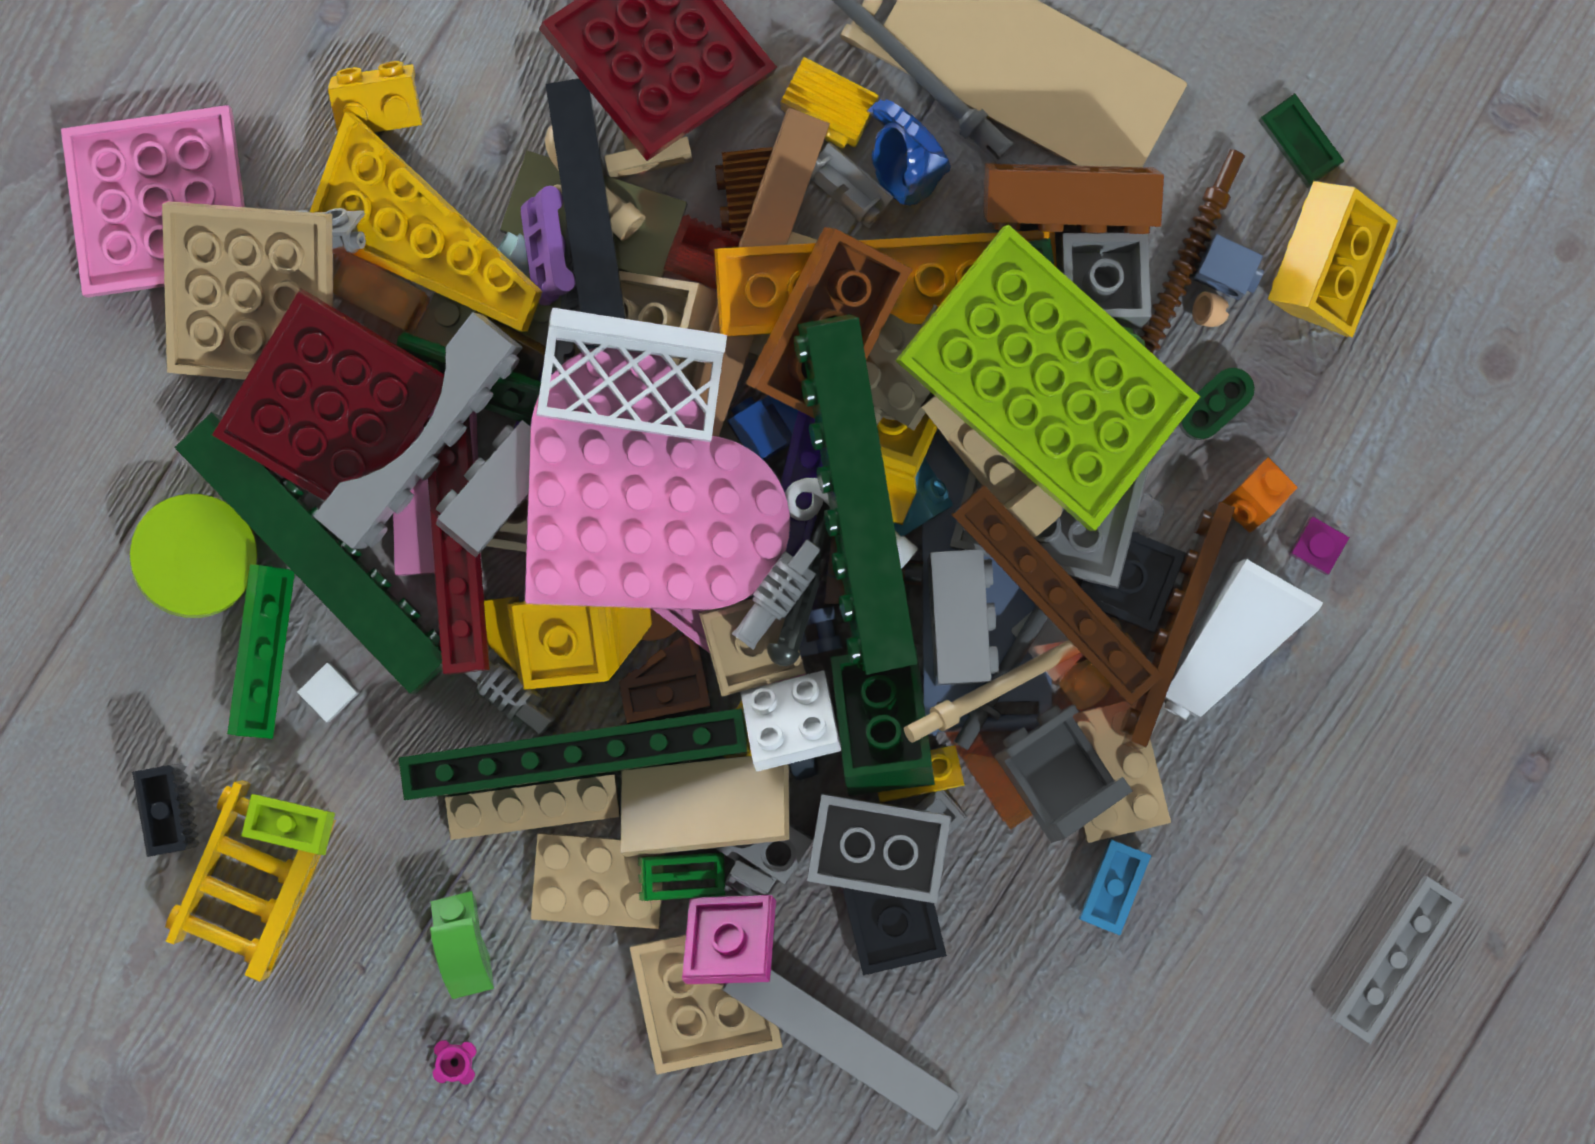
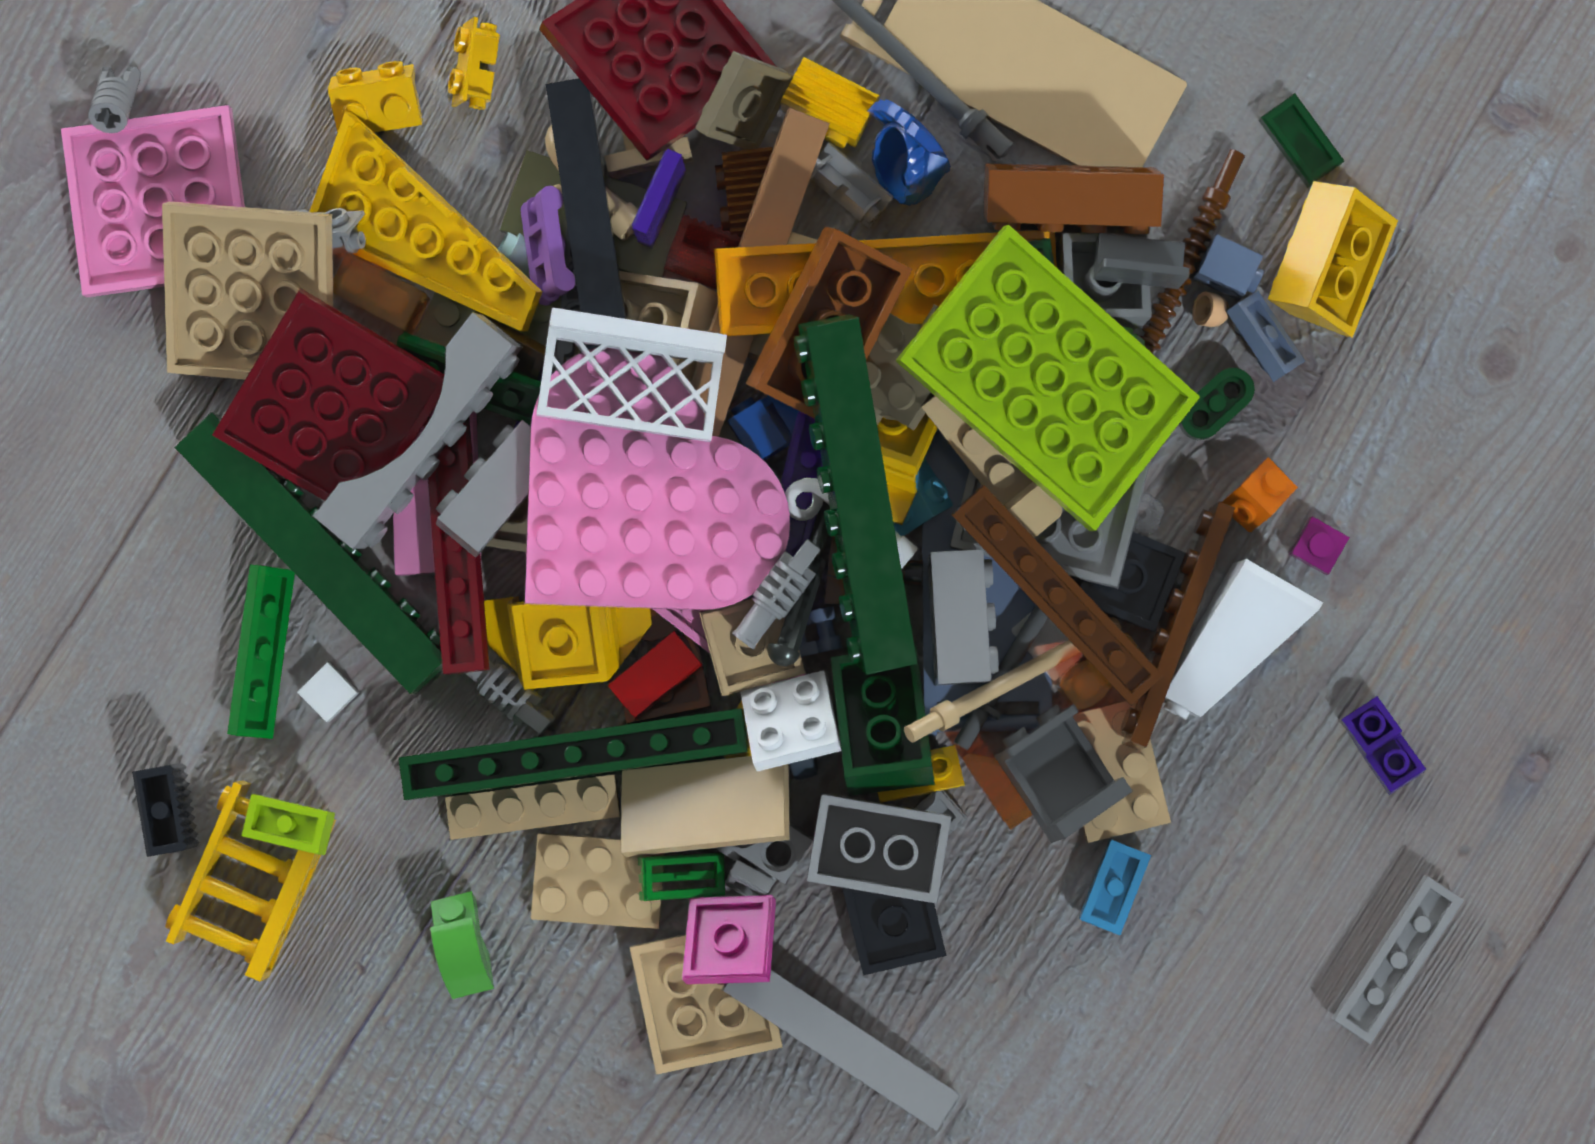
lime piece [129,494,257,618] -> none
dark pink plate [432,1040,477,1085] -> none
none -> light grey hinge [88,67,141,133]
none -> yellow hinge [448,17,500,110]
none -> red tile [607,631,702,720]
none -> dark purple tile [631,149,686,249]
none -> dark tan plate [695,51,793,150]
none -> dark grey panel [1093,233,1190,289]
none -> sand blue plate [1226,291,1305,382]
none -> dark purple slope [1341,696,1426,795]

